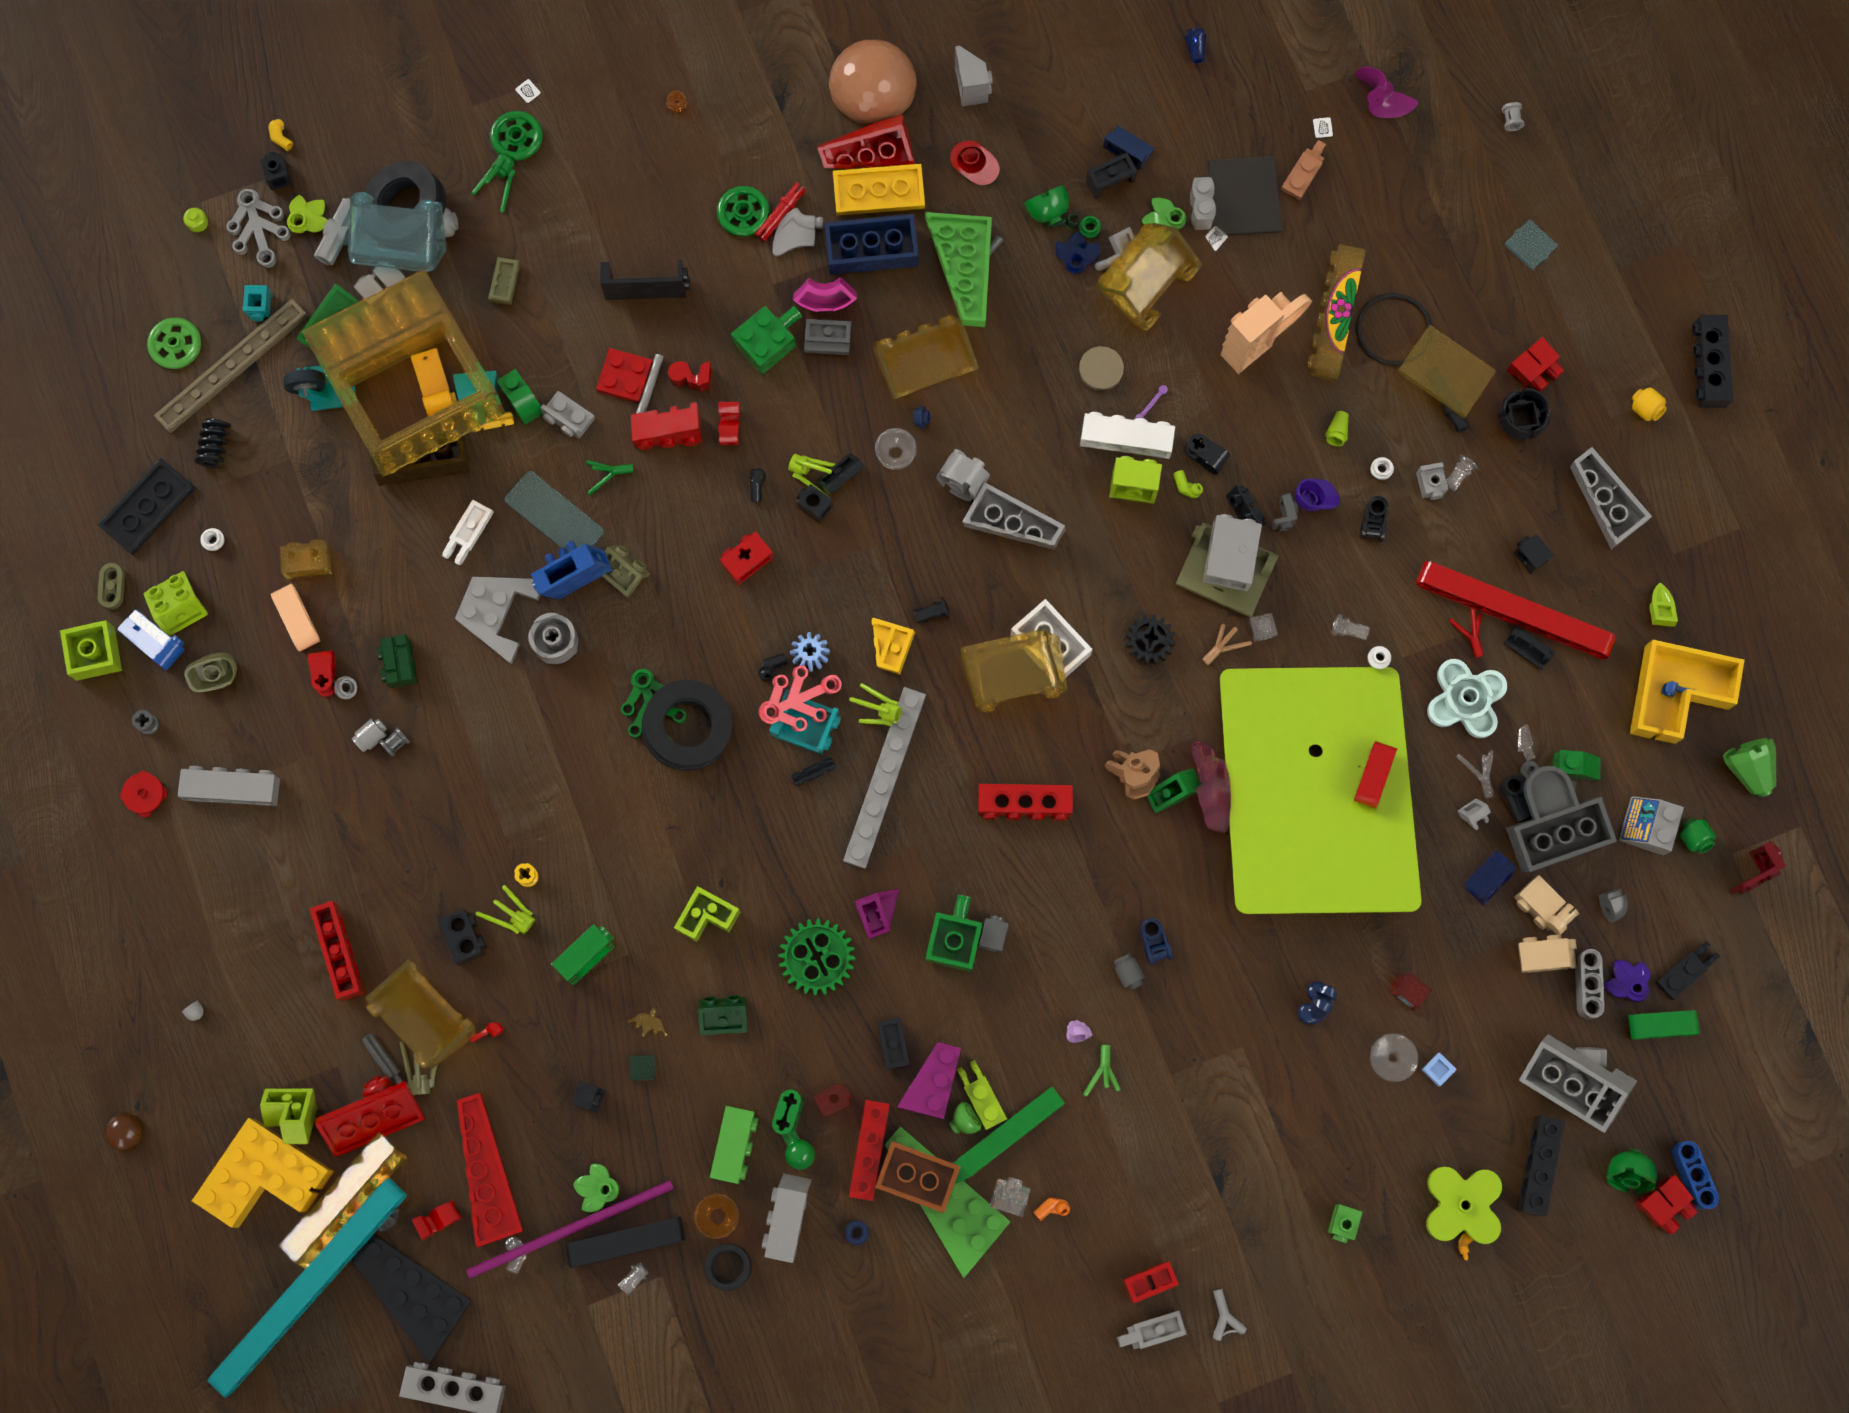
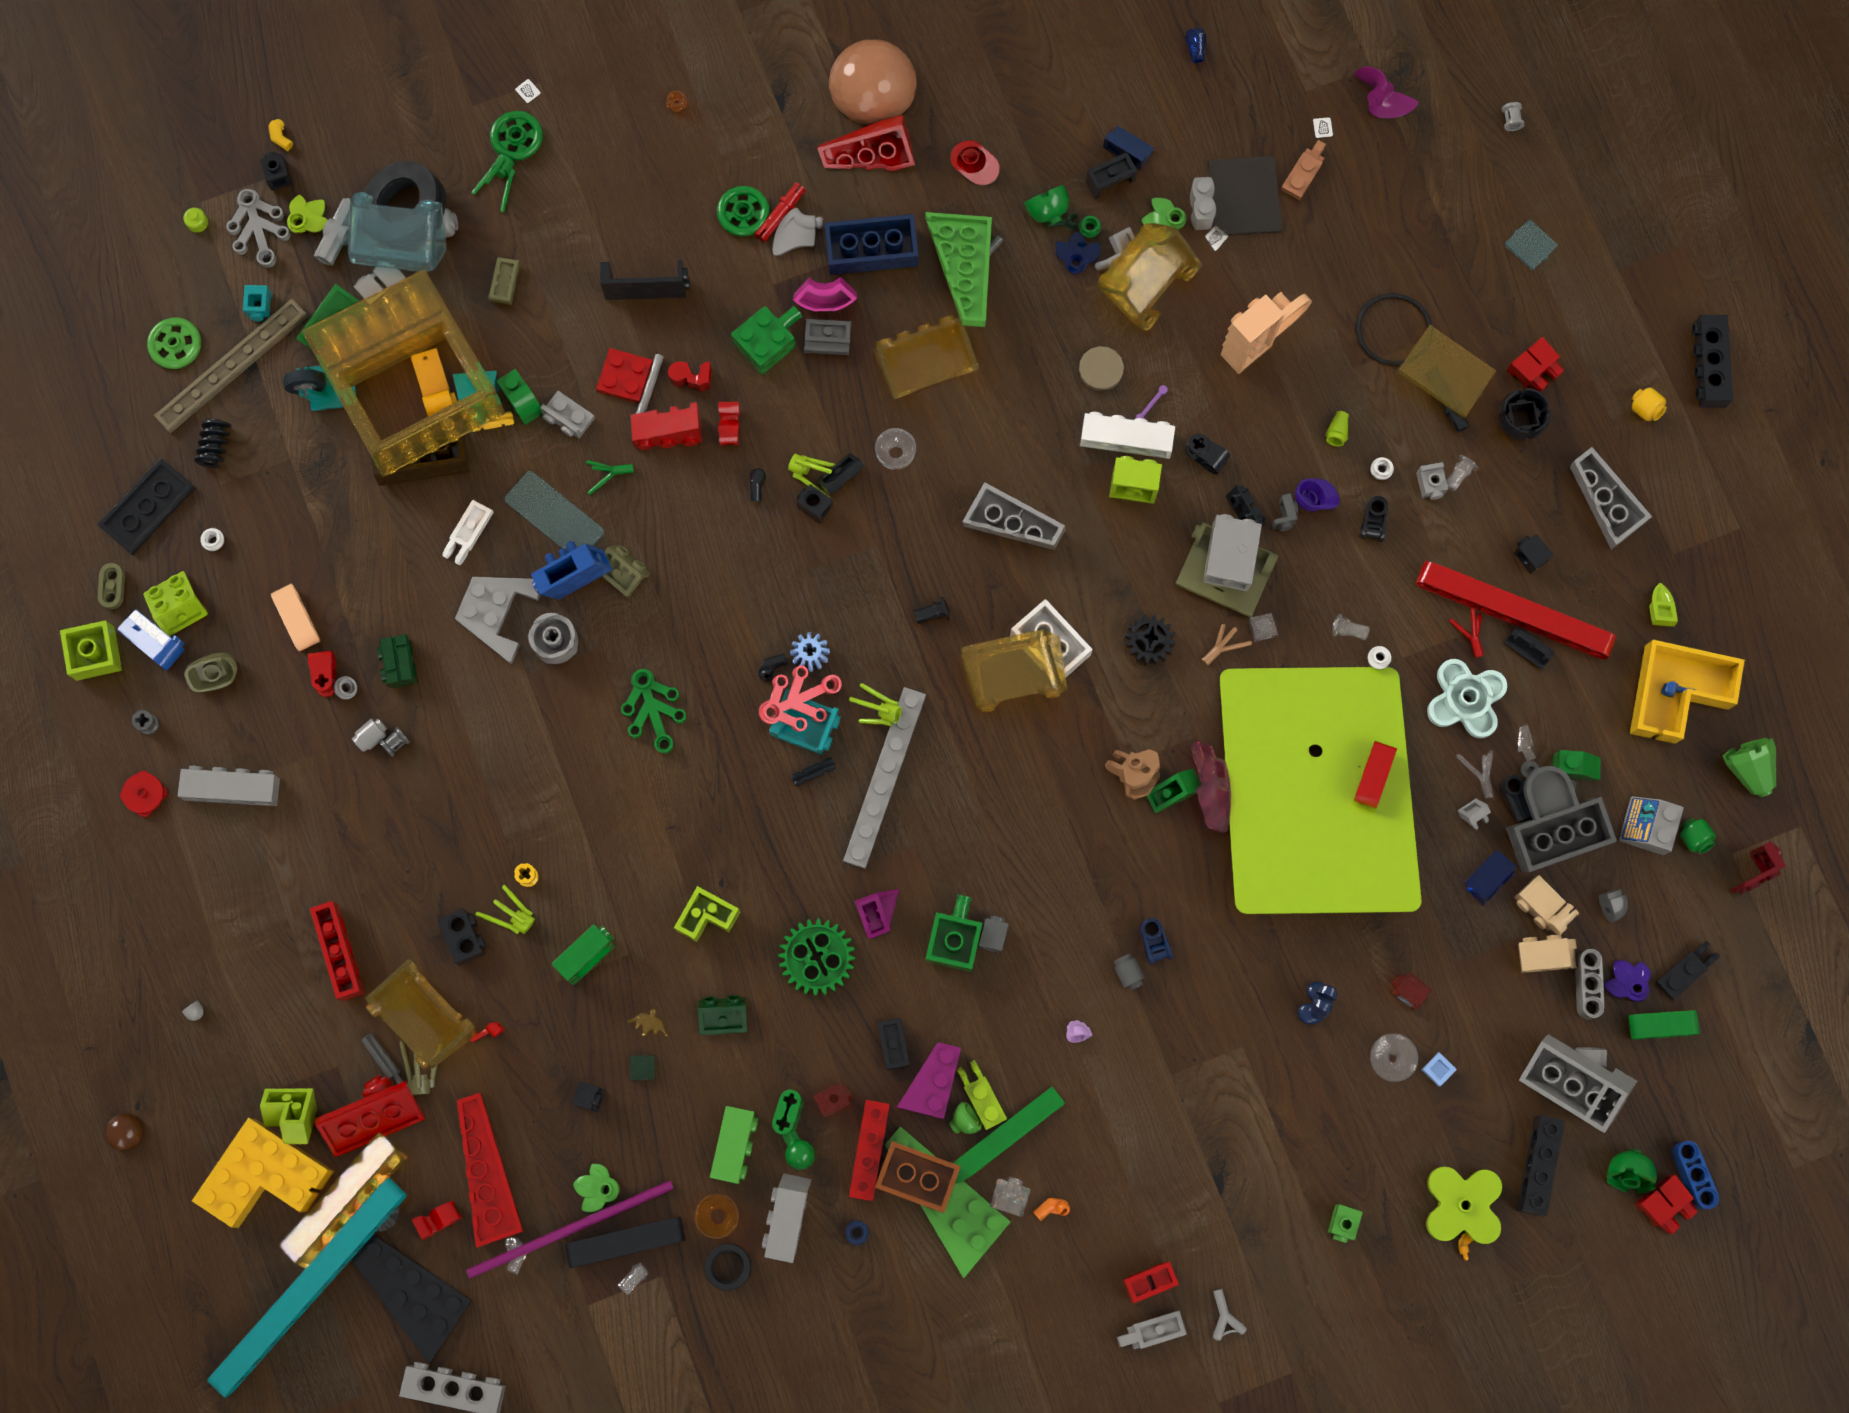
clear yellow brick [280,539,333,579] -> none
black tyre [642,680,732,771] -> none
red brick [720,532,774,586] -> none
yellow plate [833,164,925,216] -> none
yellow wing [872,618,915,675] -> none
dark blue plate [913,406,931,428] -> none
light grey brick [936,449,990,501] -> none
light grey slope [955,46,993,107] -> none
red brick [978,784,1073,821] -> none
bright green plant [1083,1045,1120,1097] -> none
lime arm [1173,470,1203,498] -> none
brick [1307,244,1366,381] -> none

